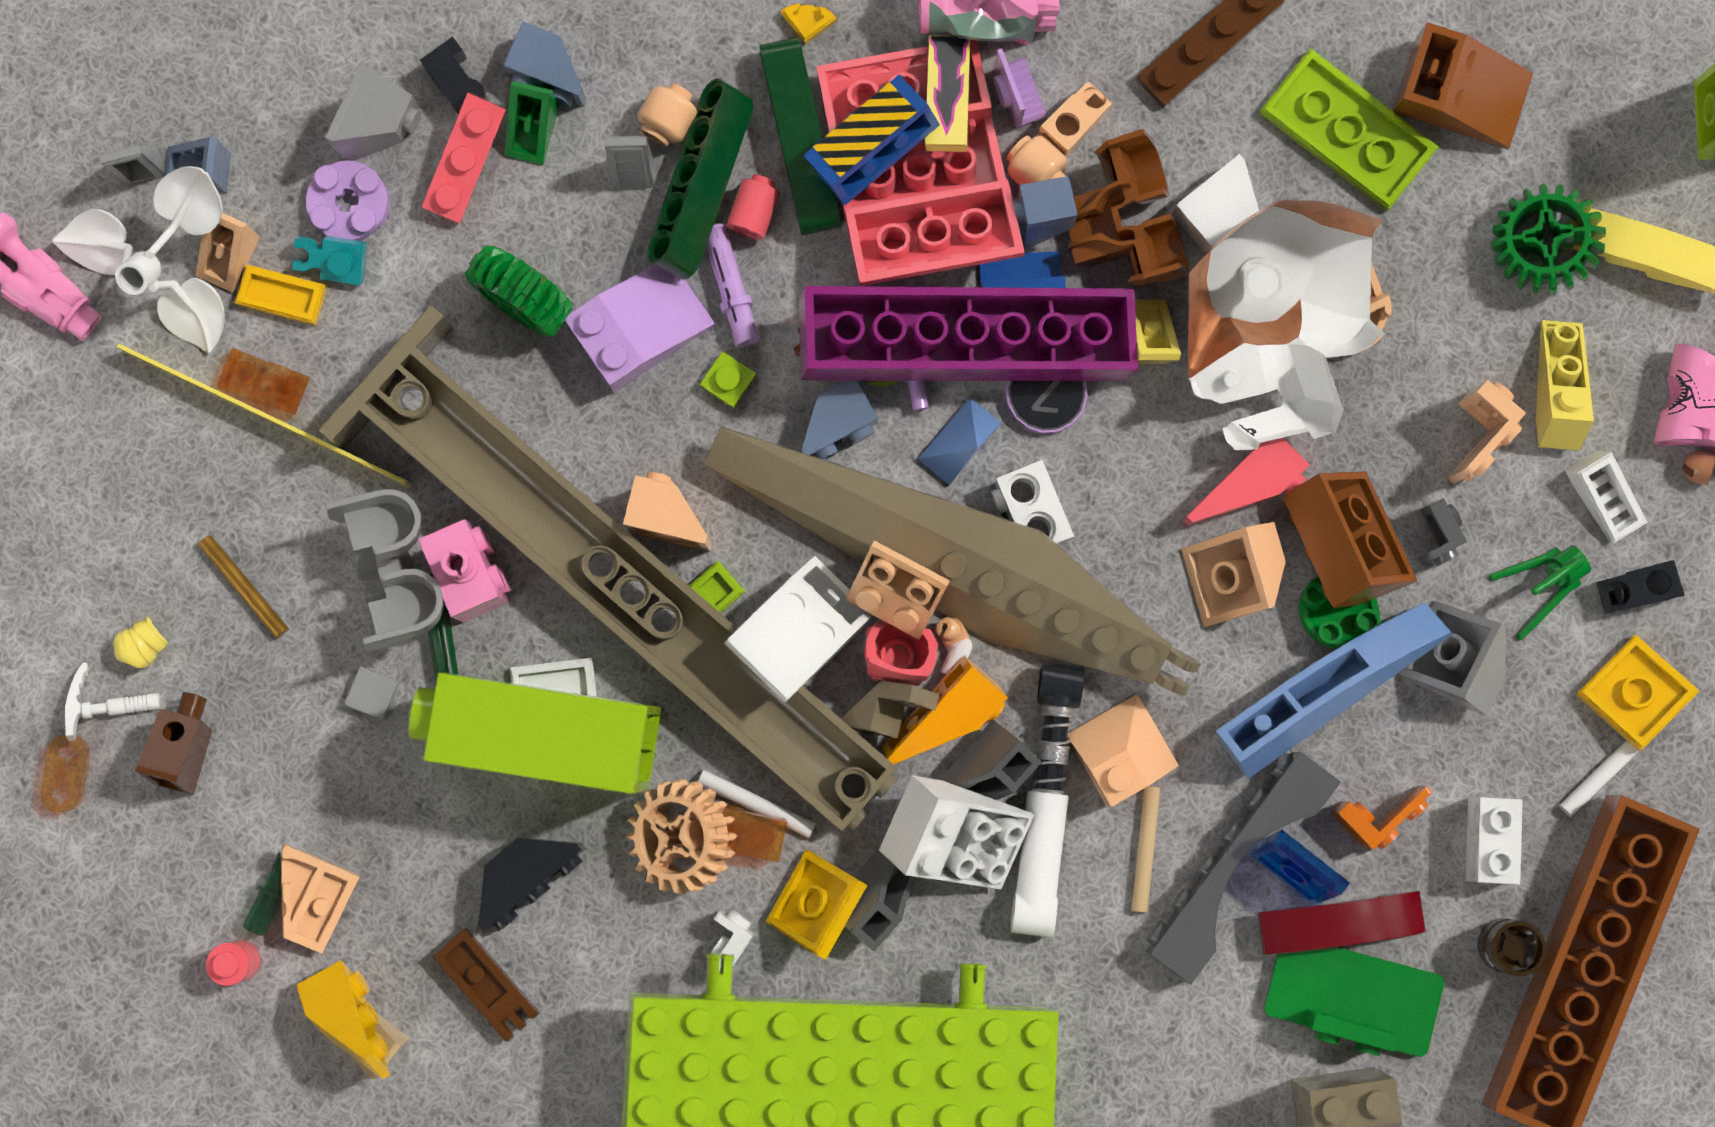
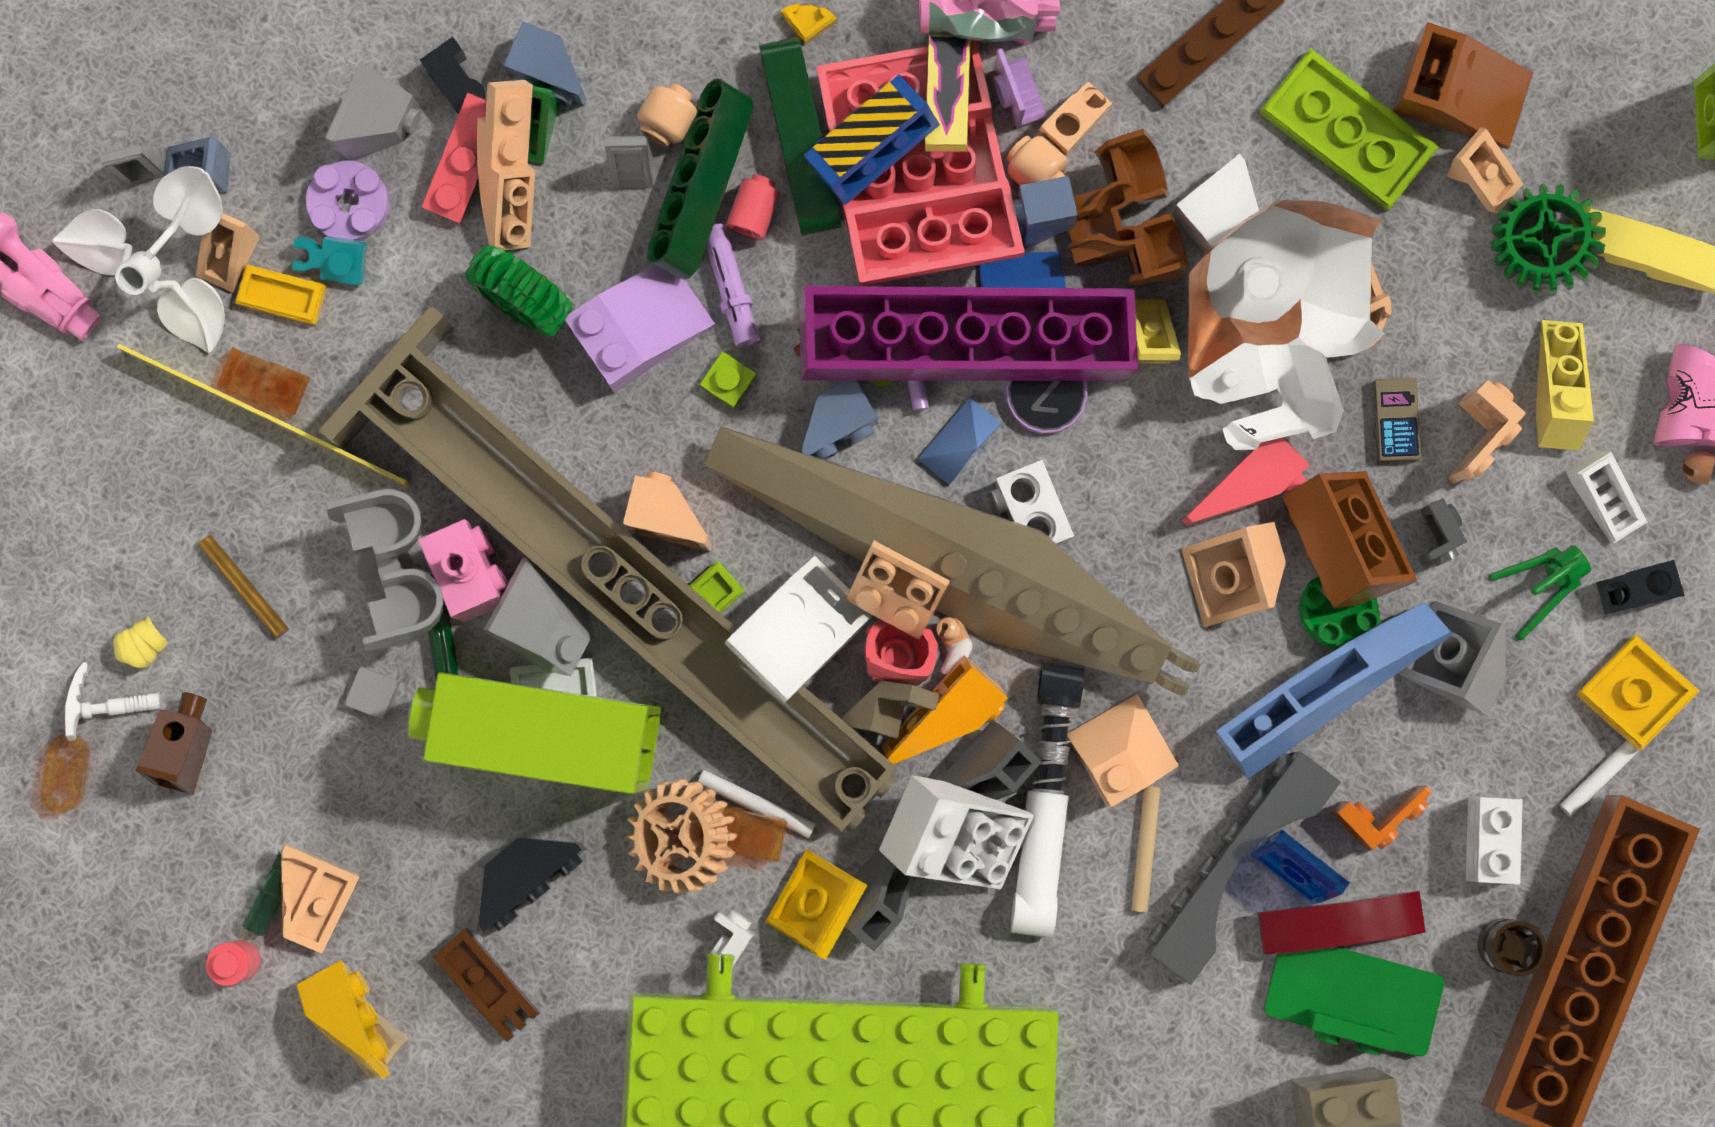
none -> light nougat slope [477,80,535,250]
none -> light grey slope [484,557,590,676]
none -> tile [1373,378,1421,462]
none -> light nougat slope [1447,127,1524,214]

